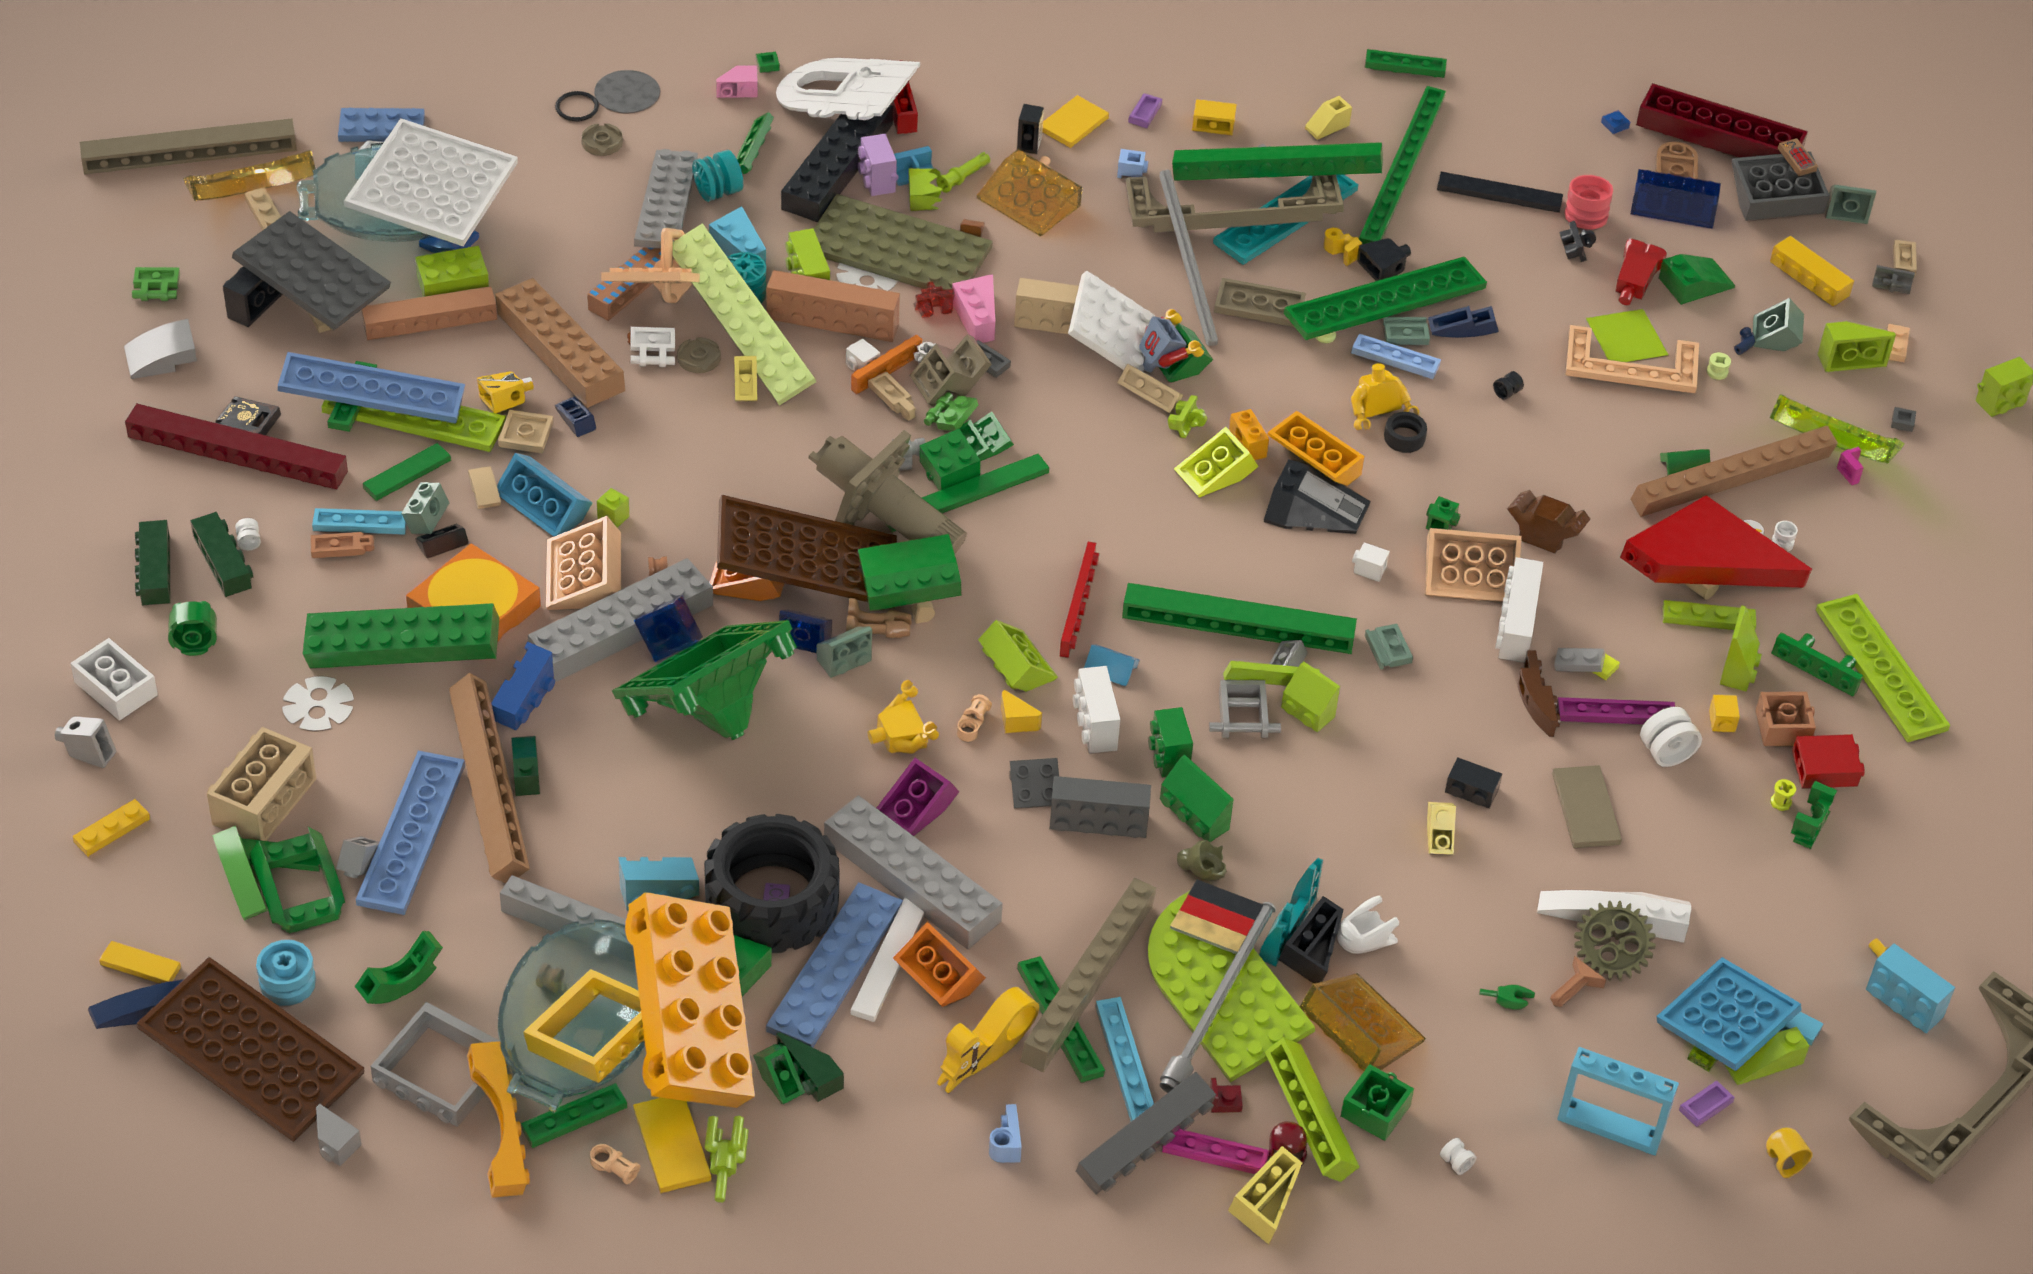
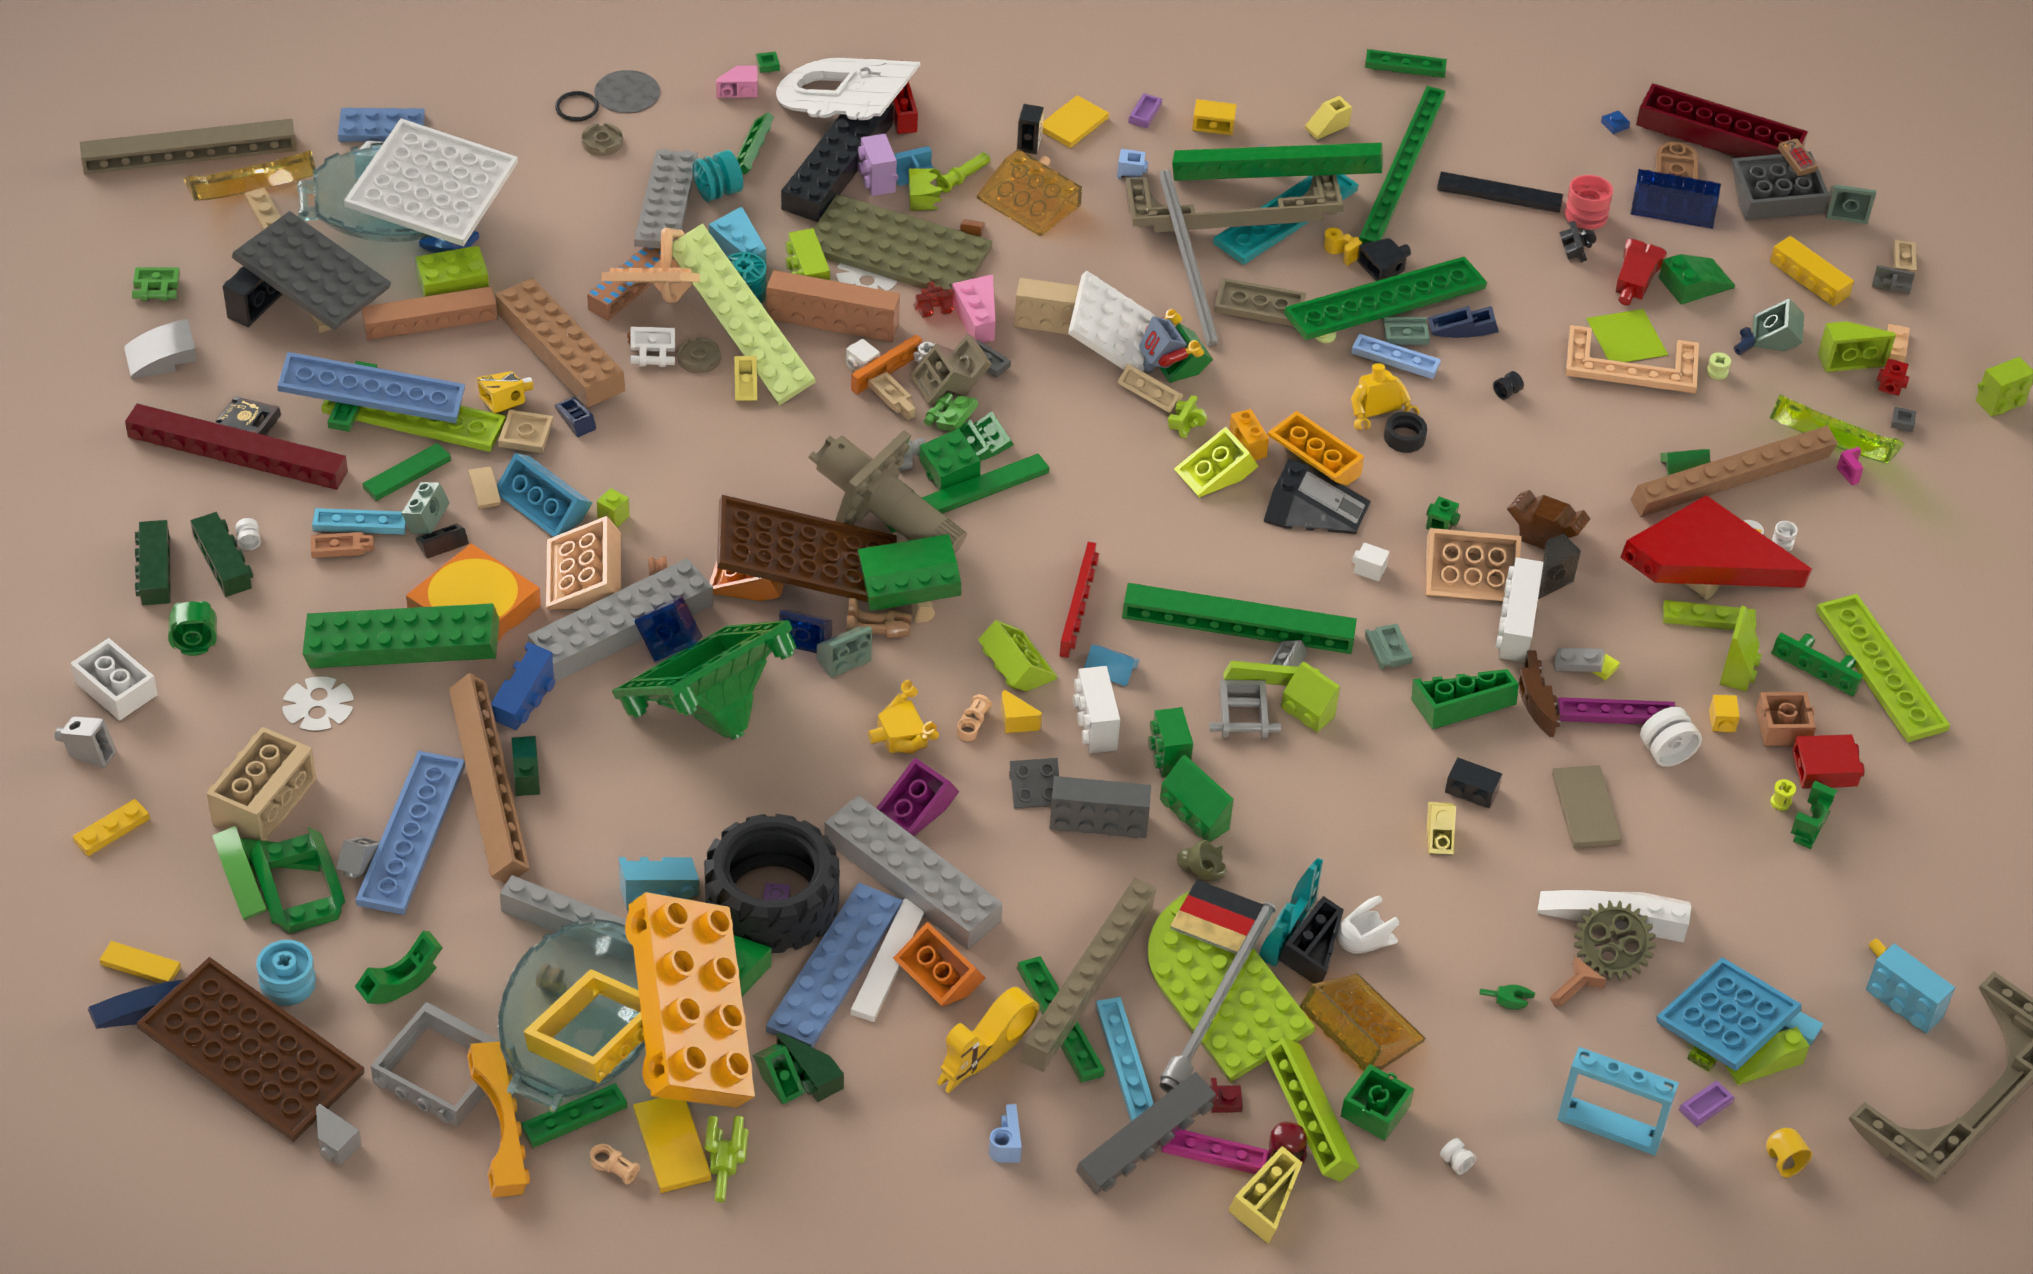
none -> green wedge [1411,669,1519,729]
none -> clear smoke slope [1538,533,1581,599]
none -> red brick [1876,358,1910,396]

